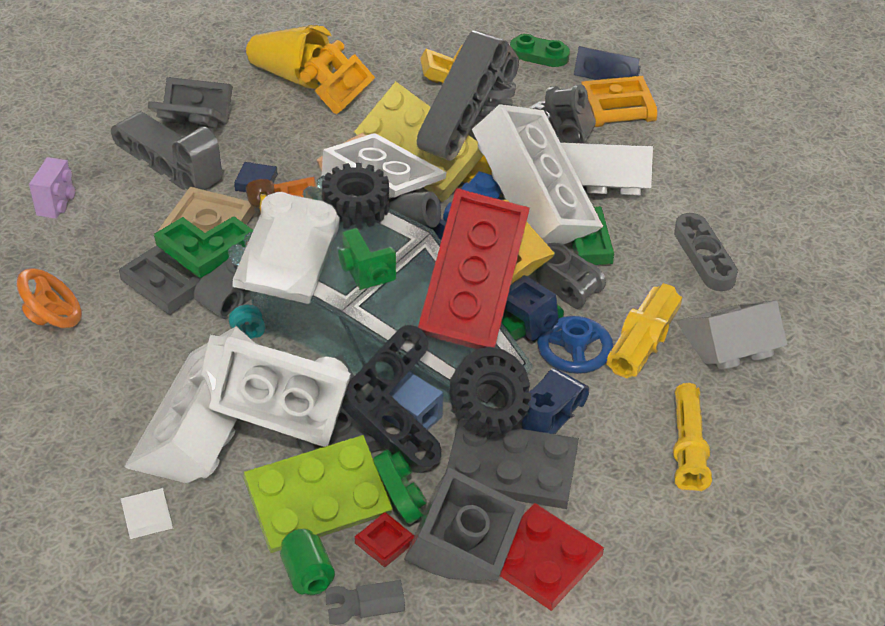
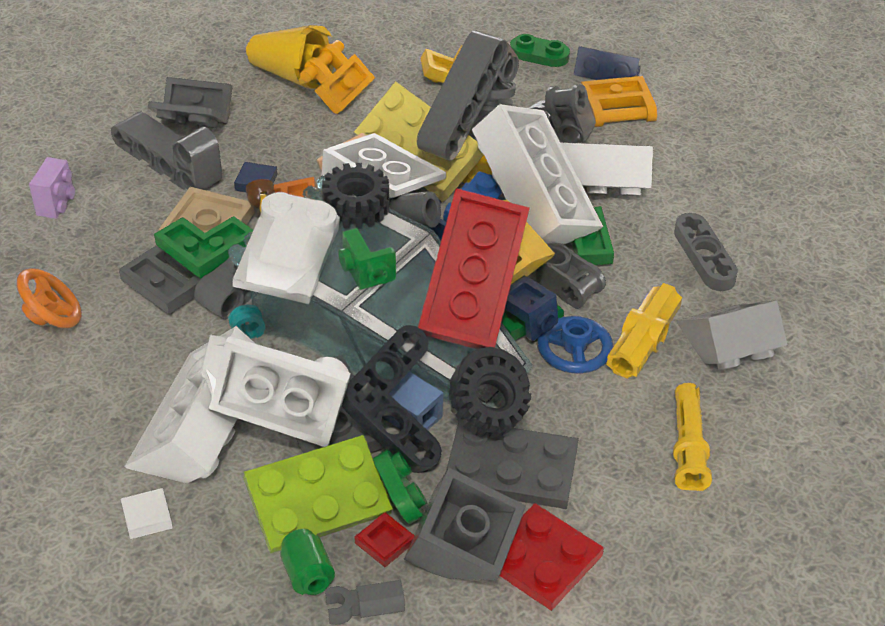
dark blue piece [522,368,590,434] -> none

